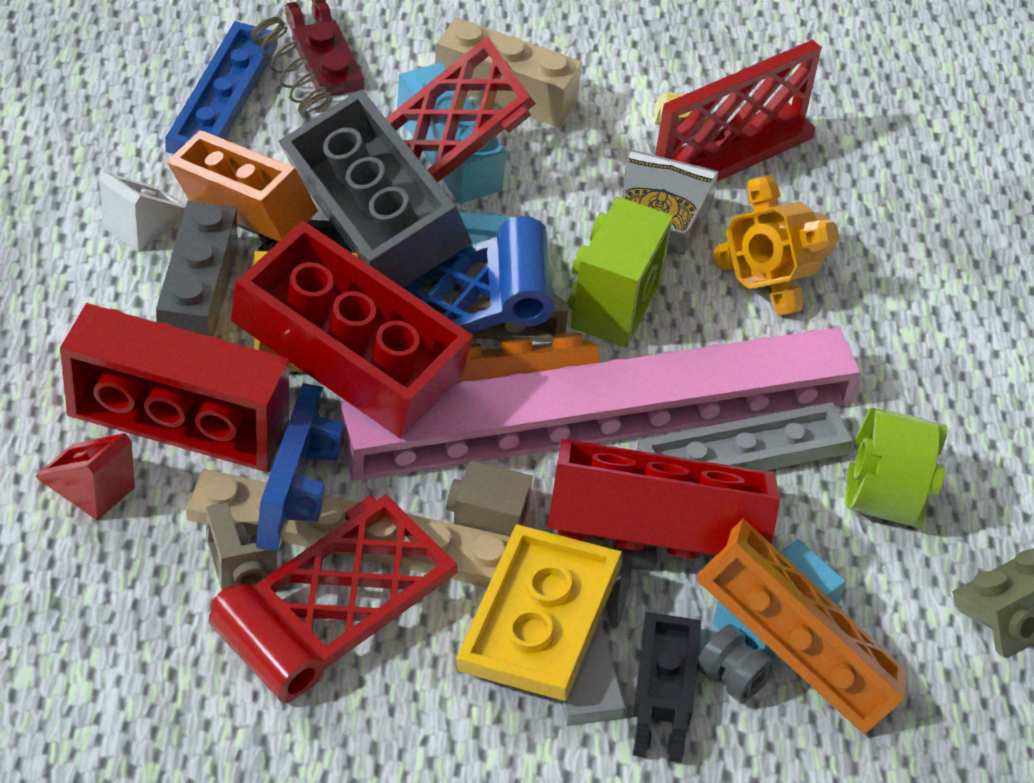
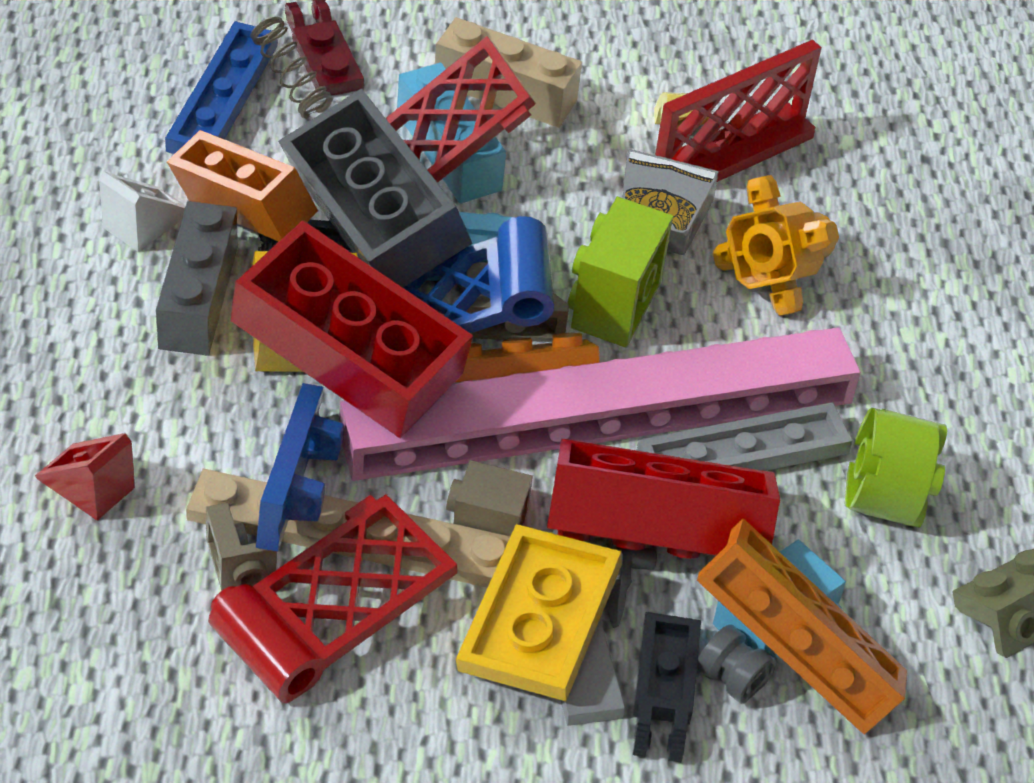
red brick [60,303,290,472] -> none

